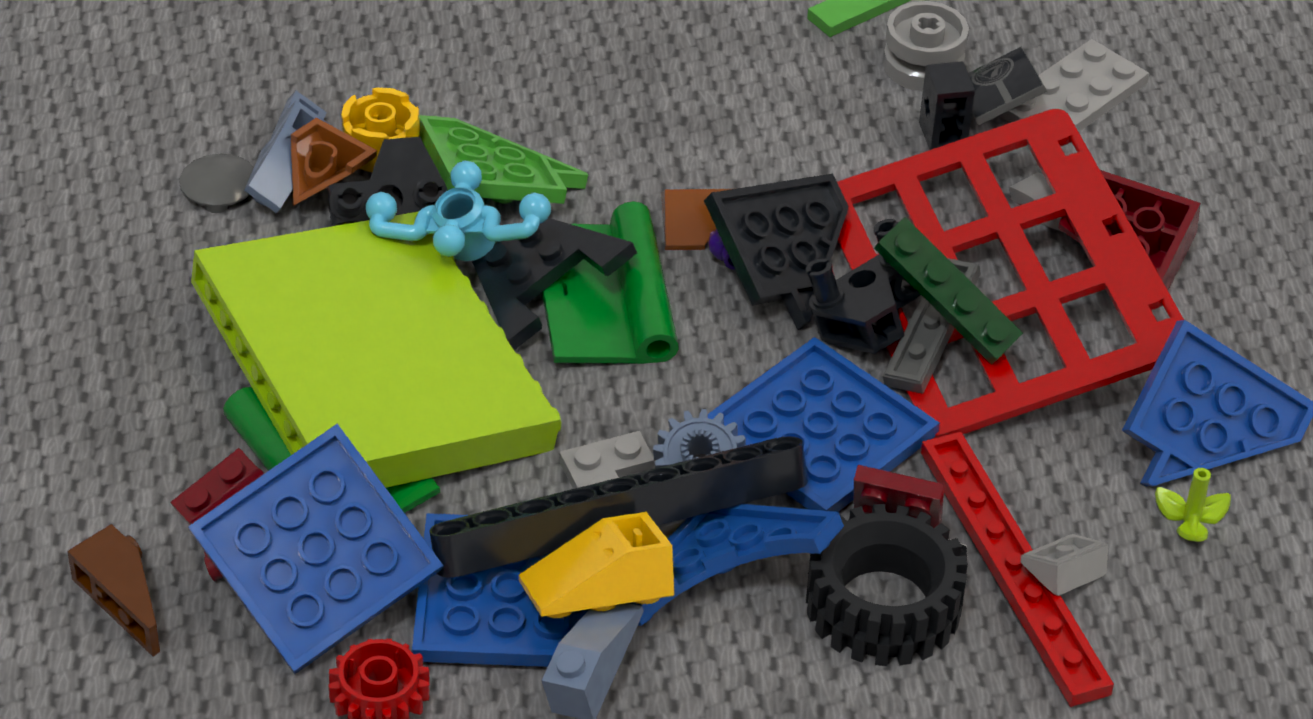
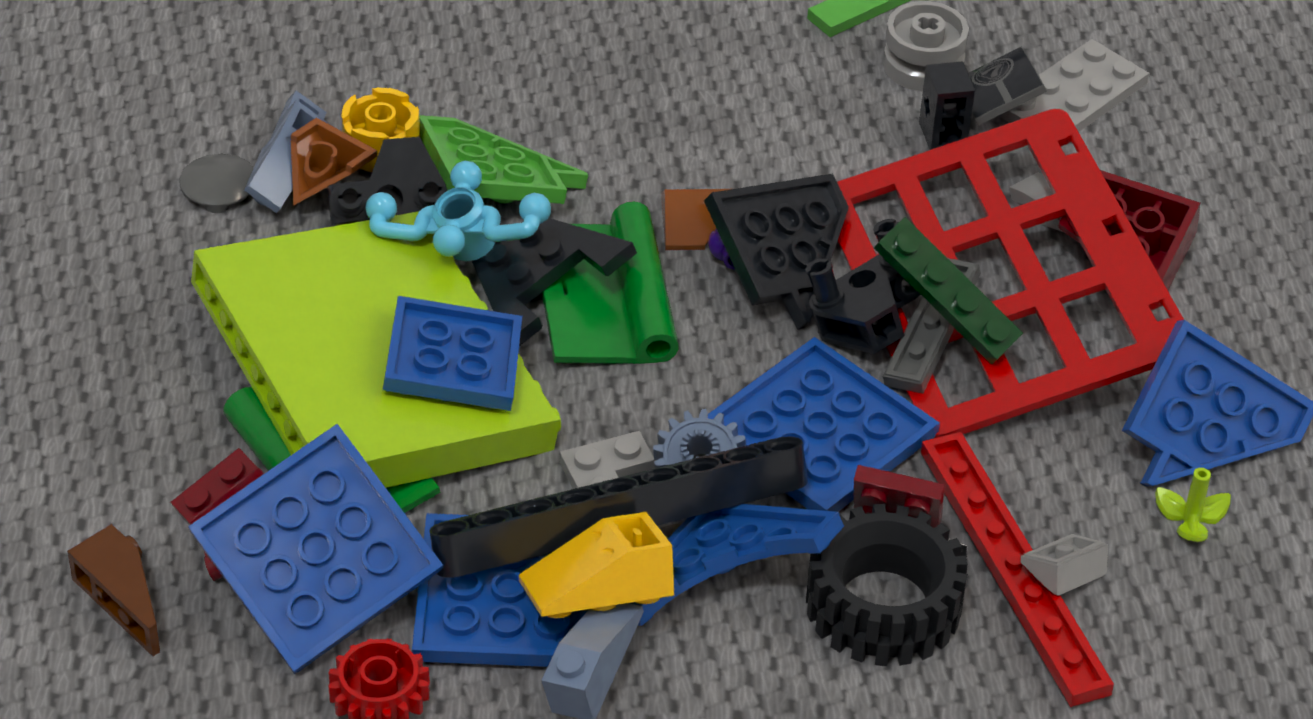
none -> blue plate [383,296,522,411]

